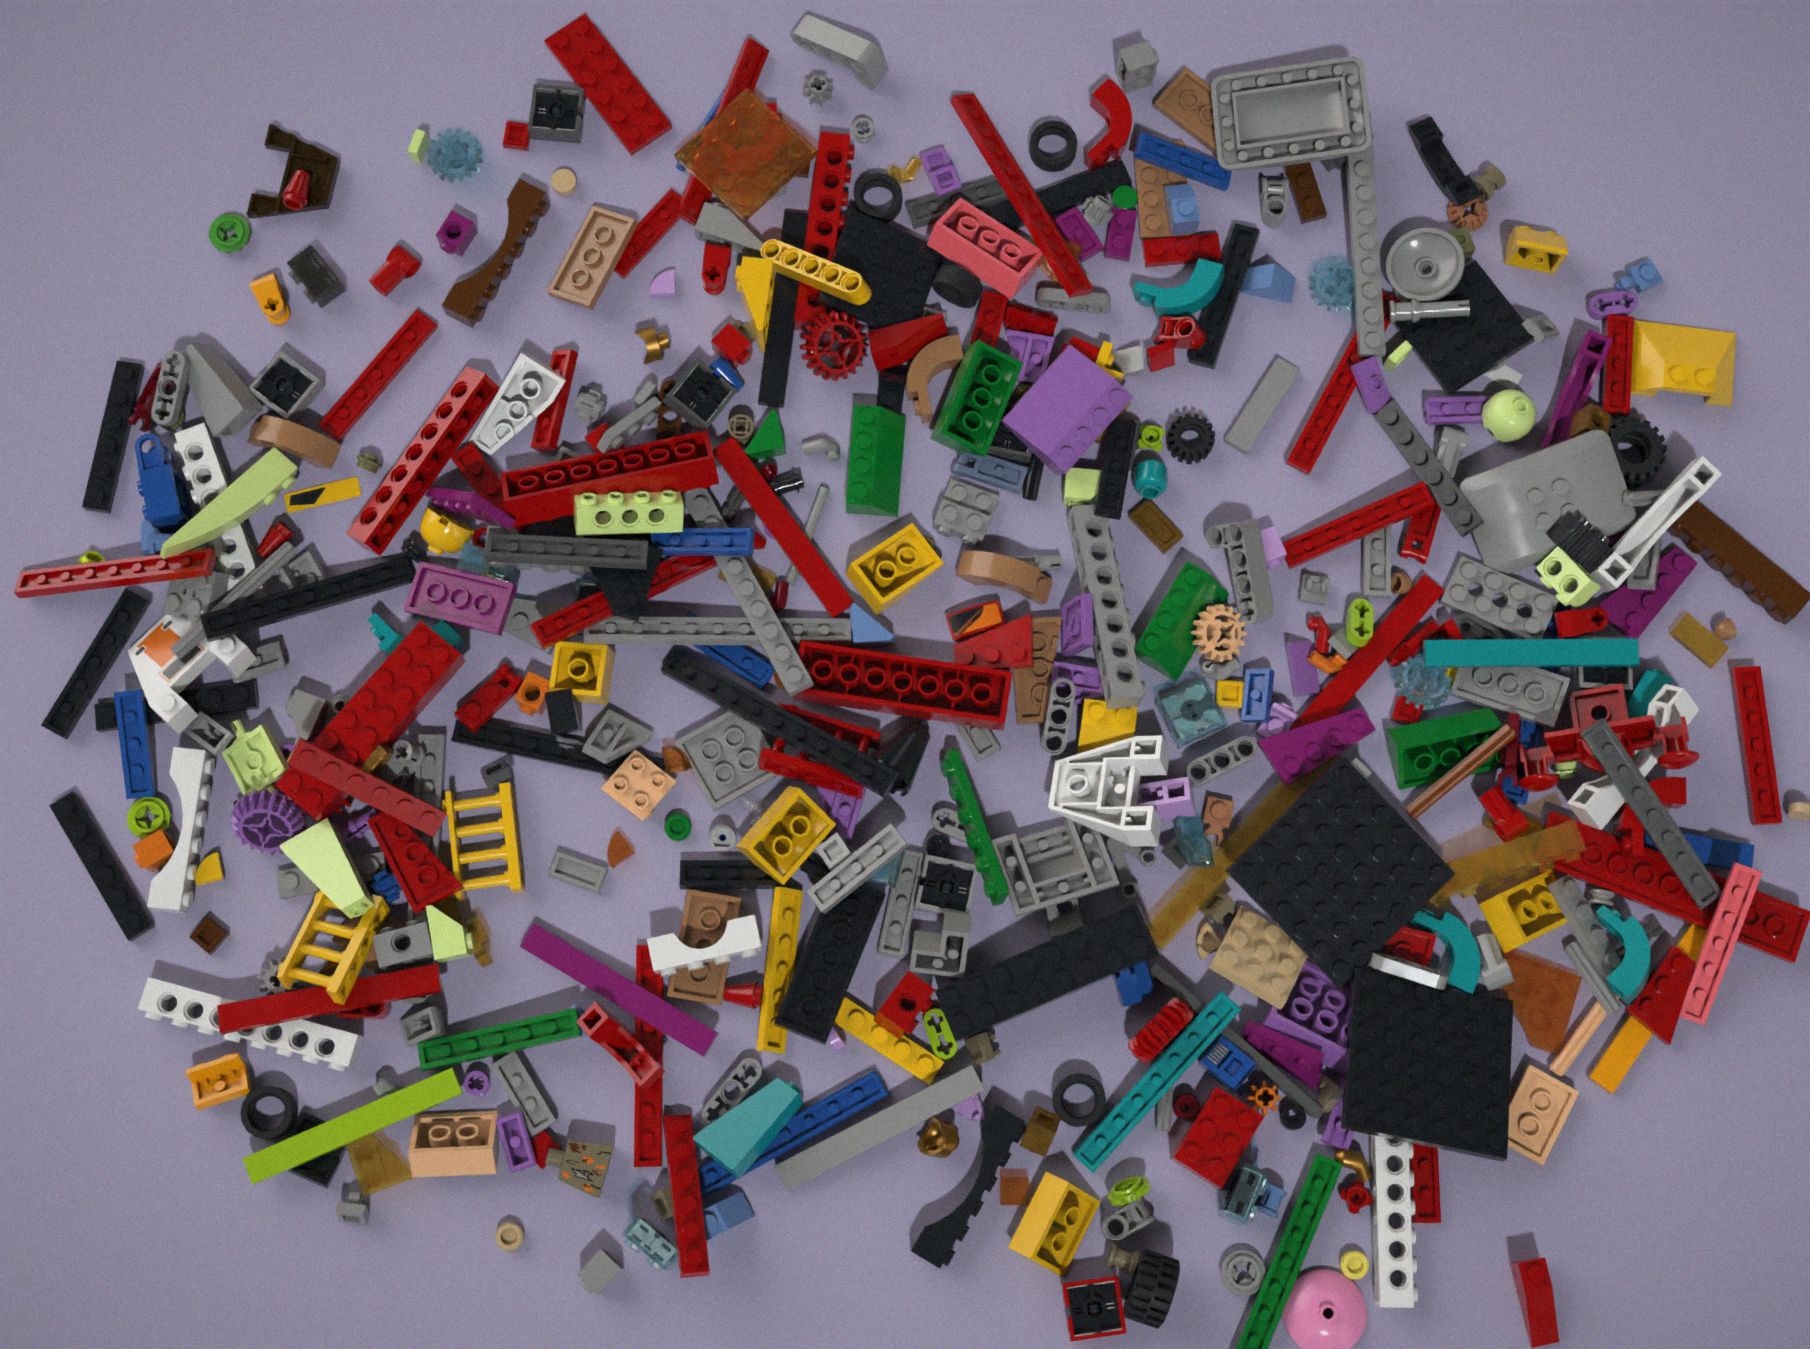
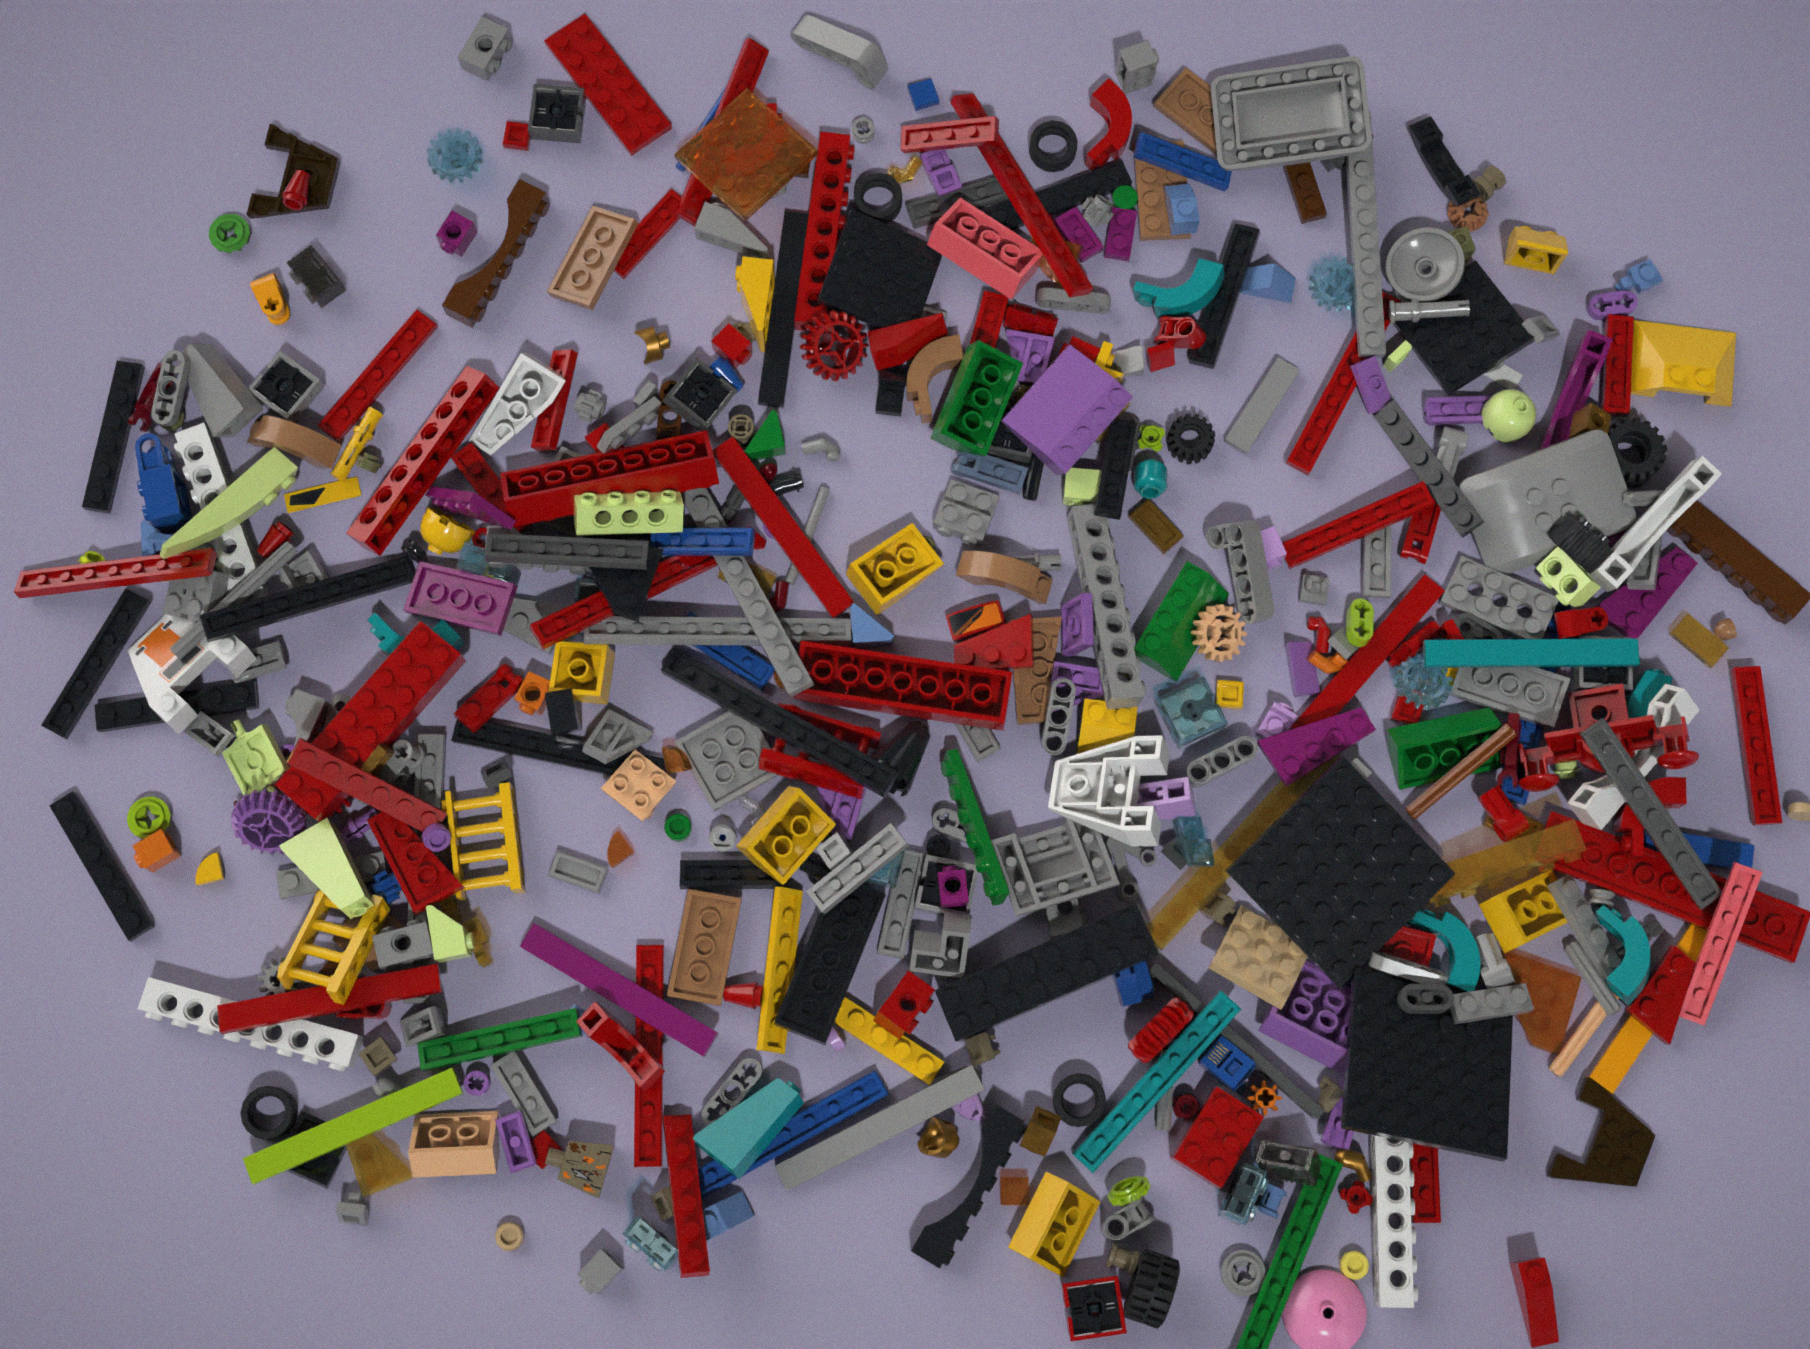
blue plate [114,689,156,799] -> none
white arch [147,747,215,914] -> none
light orange bracket [186,1053,252,1111] -> none
reddish brown tile [189,916,229,955] -> none
red piece [368,245,421,297] -> none
yellowish green tile [408,129,430,164] -> none
tan tile [551,169,577,196] -> none
white arch [647,915,763,977] -> none
lavender tile [649,269,676,297] -> none
red piece [702,243,732,295] -> none
yellow beam [761,239,871,305] -> none
light grey gear [803,73,834,106] -> none
green slope [846,404,906,517] -> none
lime beam [923,1008,957,1060] -> none
black tyre [932,265,983,308] -> none
red plate [1142,233,1221,268] -> none
tan tile [1196,922,1222,960] -> none
light grey arm [1201,657,1242,680] -> none
nougat plate [1202,796,1234,846] -> none
blue plate [1240,668,1275,723] -> none
magenta wing [1243,1019,1325,1091] -> none
light grey piece [1260,177,1289,228] -> none
black bush [1279,1105,1306,1130] -> none
medium nougat hinge [1391,573,1412,594] -> none
light nougat plate [1508,1065,1579,1166] -> none
none -> yellow pin [330,407,383,482]
none -> dark tan tile [358,1037,398,1076]
none -> medium lavender tile [422,823,451,852]
none -> light grey brick [458,16,512,81]
none -> red plate [900,116,999,154]
none -> blue tile [908,79,939,111]
none -> magenta brick [937,866,969,908]
none -> clear smoke brick [1256,1139,1322,1187]
none -> dark grey plate [1397,984,1454,1014]
none -> light grey plate [1450,983,1534,1024]
none -> dark brown wing [1547,1077,1656,1187]

